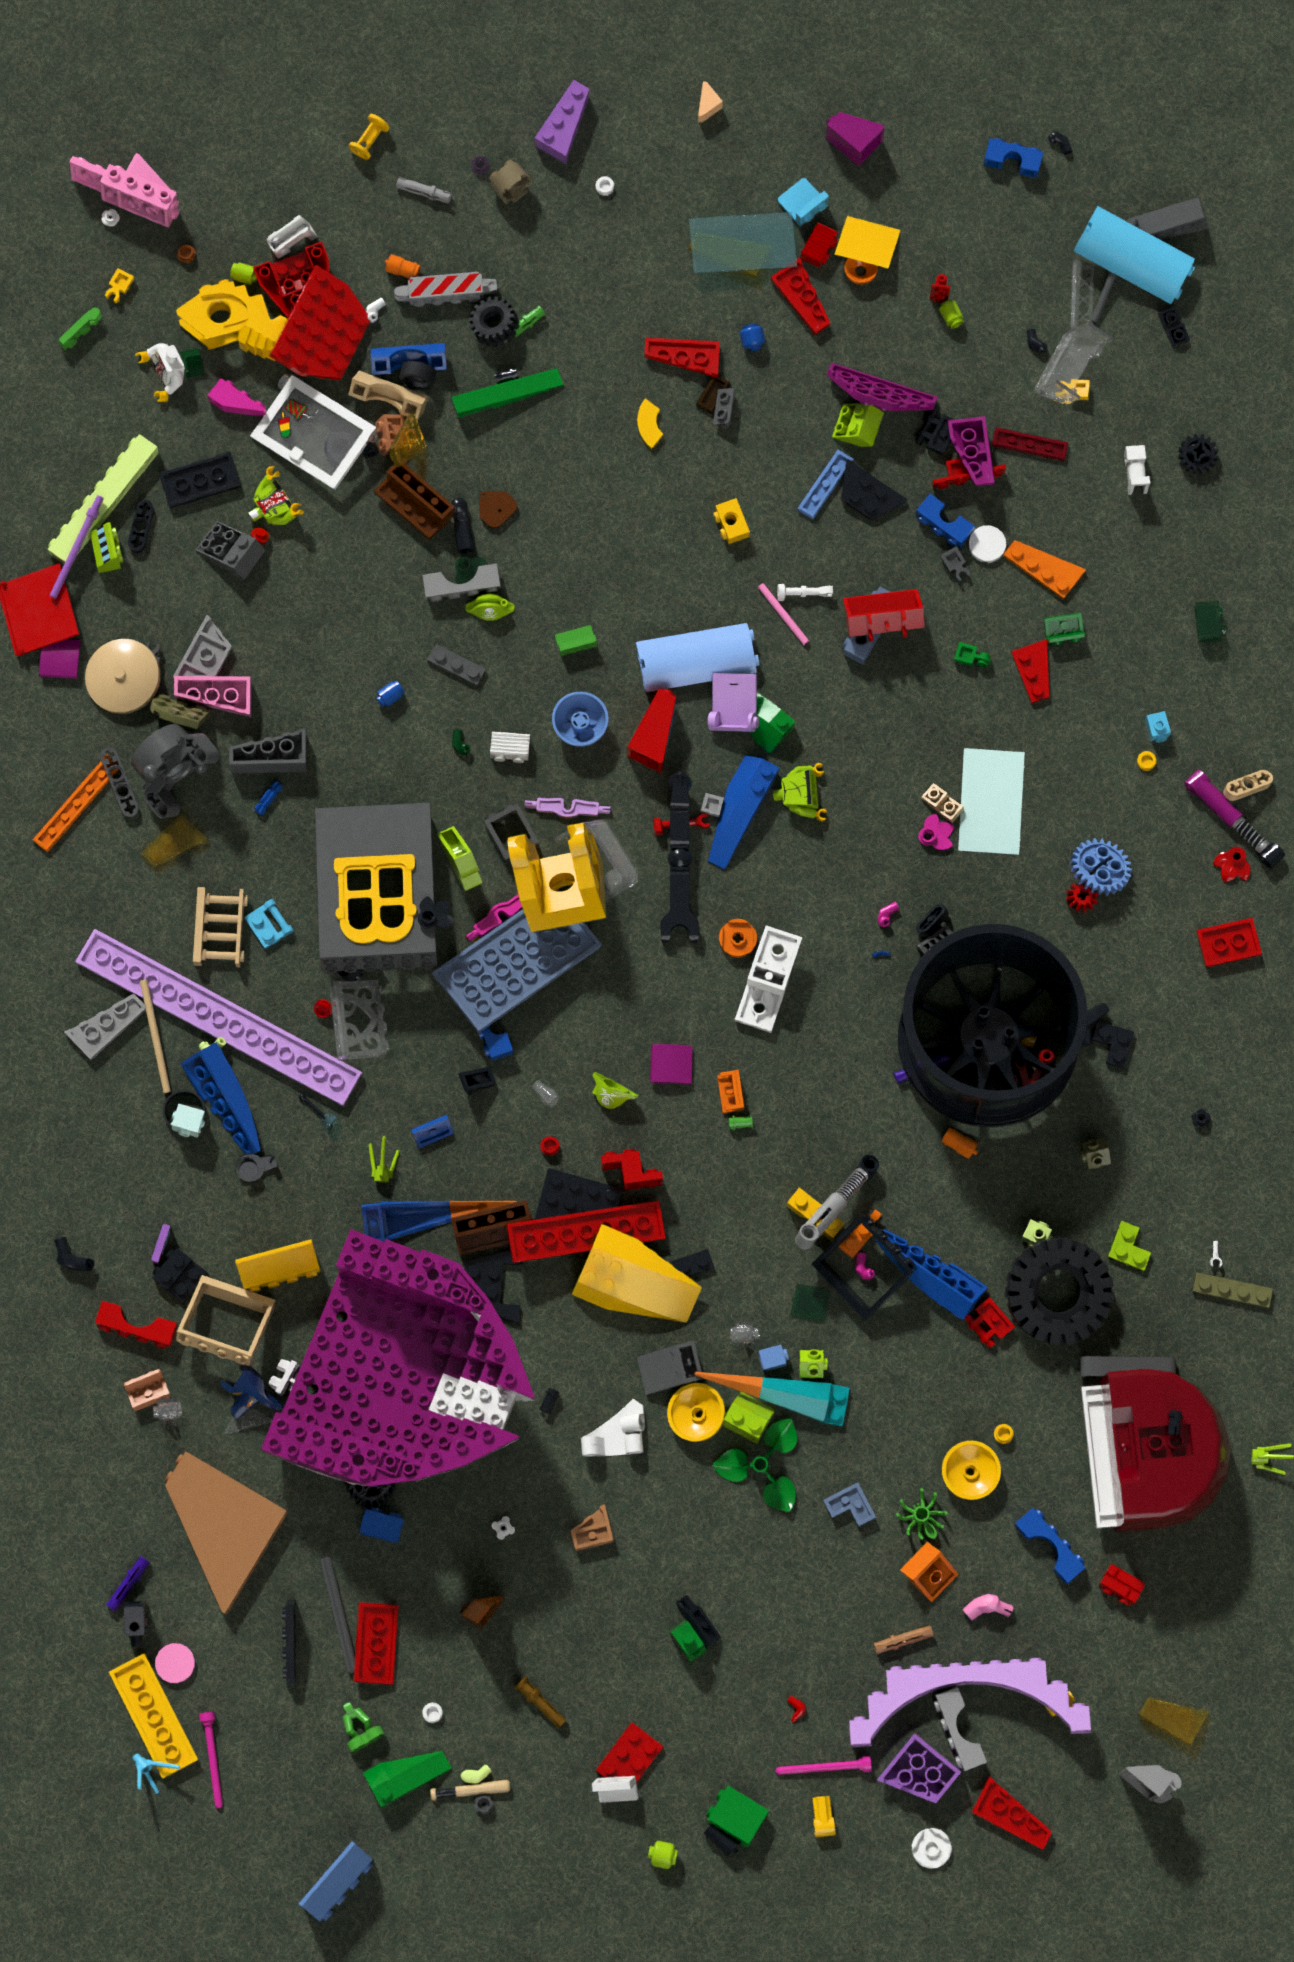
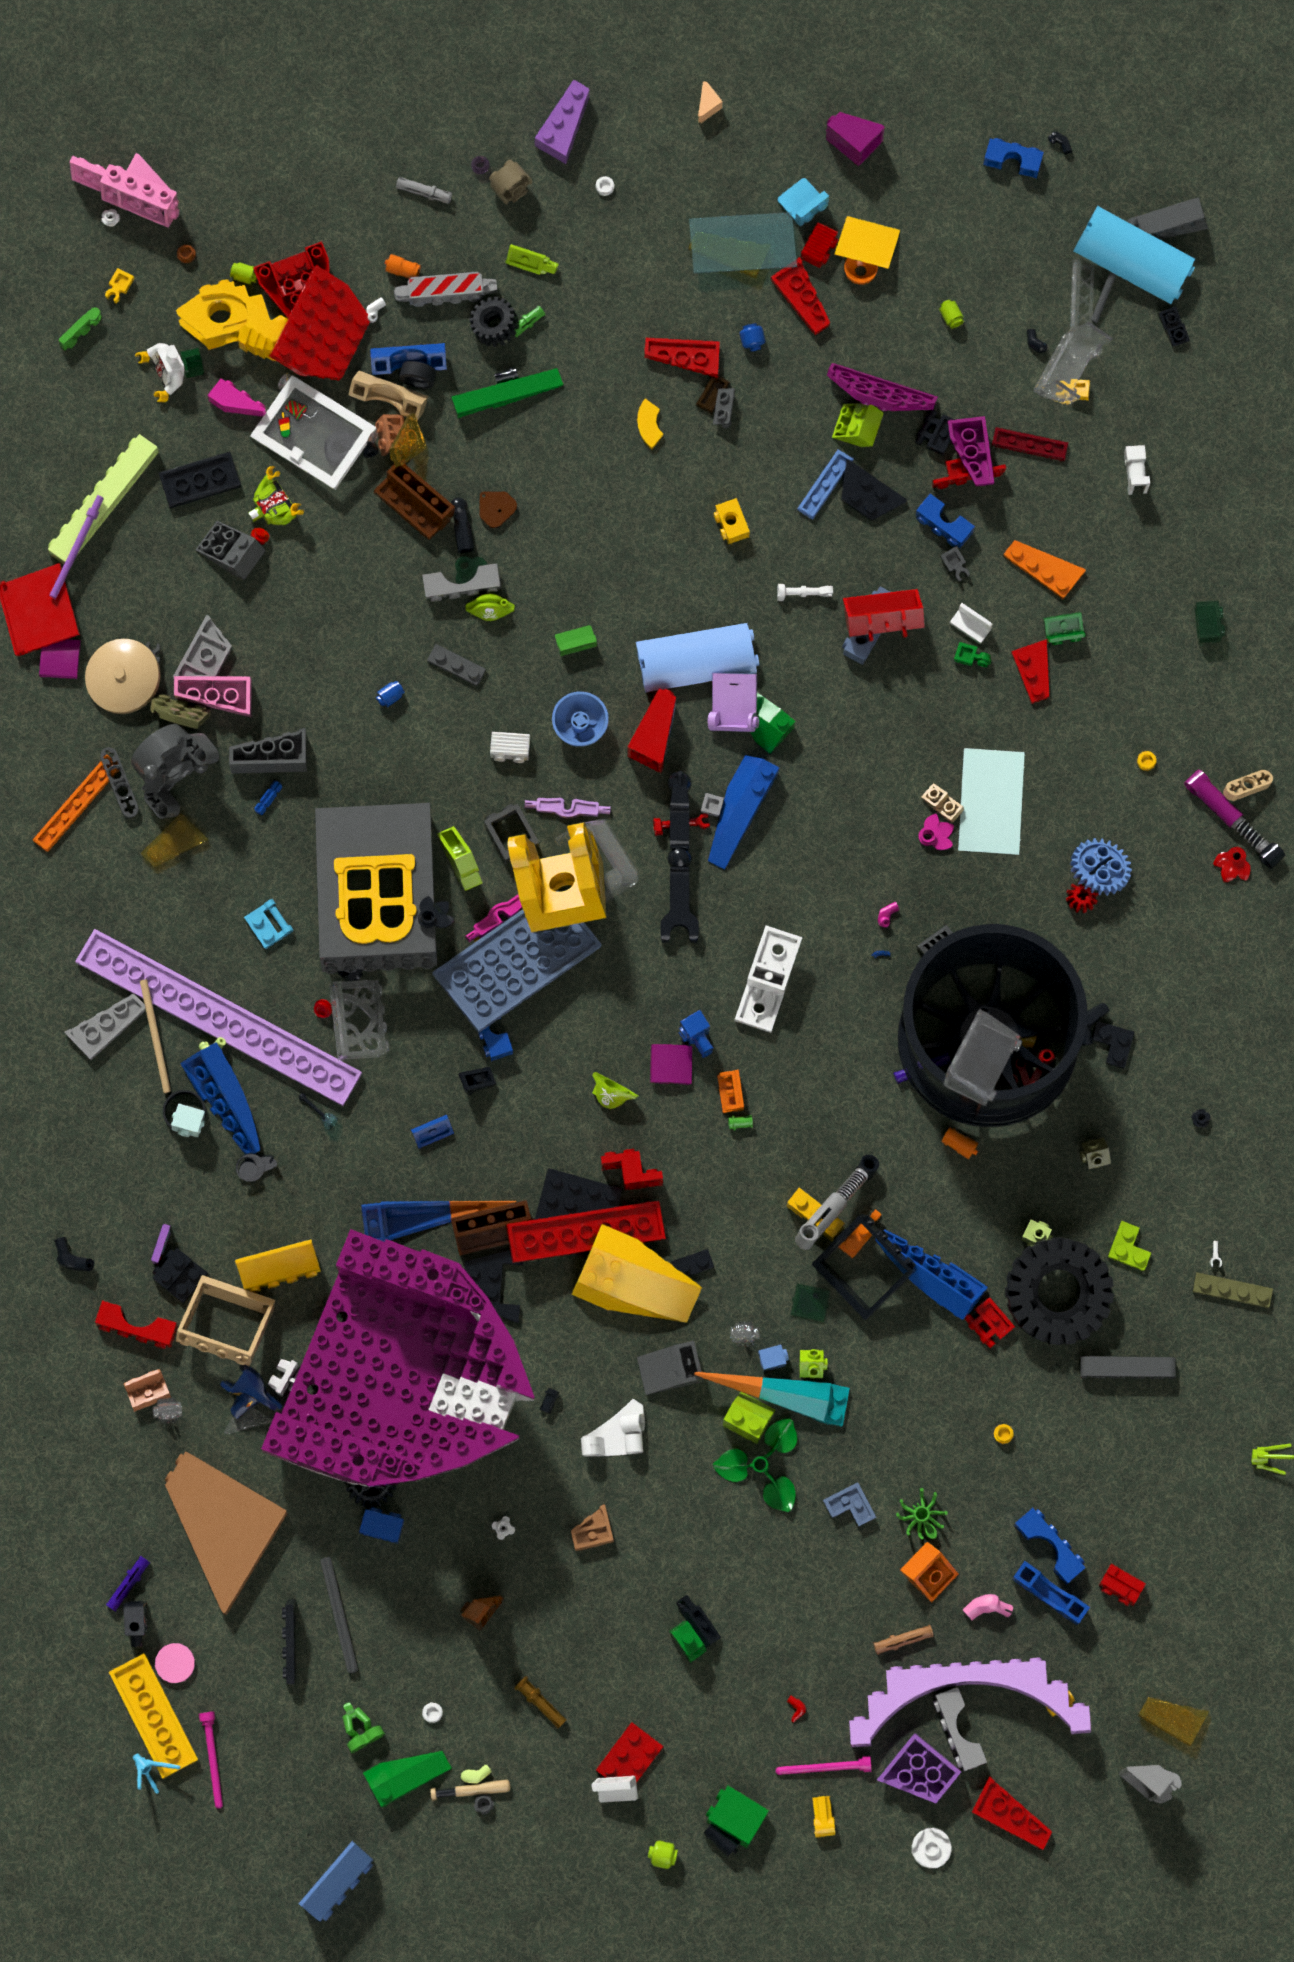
lime slope [90,522,123,573] -> none
black beam [128,500,154,553] -> none
tan fence [193,887,248,967] -> none
white piece [266,215,318,259] -> none
yellow hose [348,114,390,160] -> none
red plate [353,1602,399,1685] -> none
lime plant [369,1136,400,1183] -> none
dark green arm [452,729,471,755] -> none
clear cone [532,1080,560,1108] -> none
red plate [540,1137,560,1156] -> none
yellow dish [667,1383,725,1442] -> none
orange plate [719,919,757,958] -> none
bright pink bar [758,583,809,645] -> none
lime torso [773,763,827,821] -> none
dark pink arm [855,1253,875,1281] -> none
black plate [916,904,949,938] -> none
red hinge [930,274,950,303] -> none
yellow dish [942,1441,1001,1500] -> none
white tile [969,526,1006,563] -> none
dark red piece [1081,1369,1231,1532] -> none
medium azure brick [1145,711,1171,743] -> none
black pin [1167,1410,1184,1436] -> none
black gear [1178,434,1219,475] -> none
red plate [1196,918,1262,968] -> none
none -> lime hinge [506,244,558,275]
none -> blue brick [678,1010,714,1058]
none -> clear windscreen [943,1009,1023,1106]
none -> white panel [950,603,992,645]
none -> blue arch [1012,1561,1090,1626]

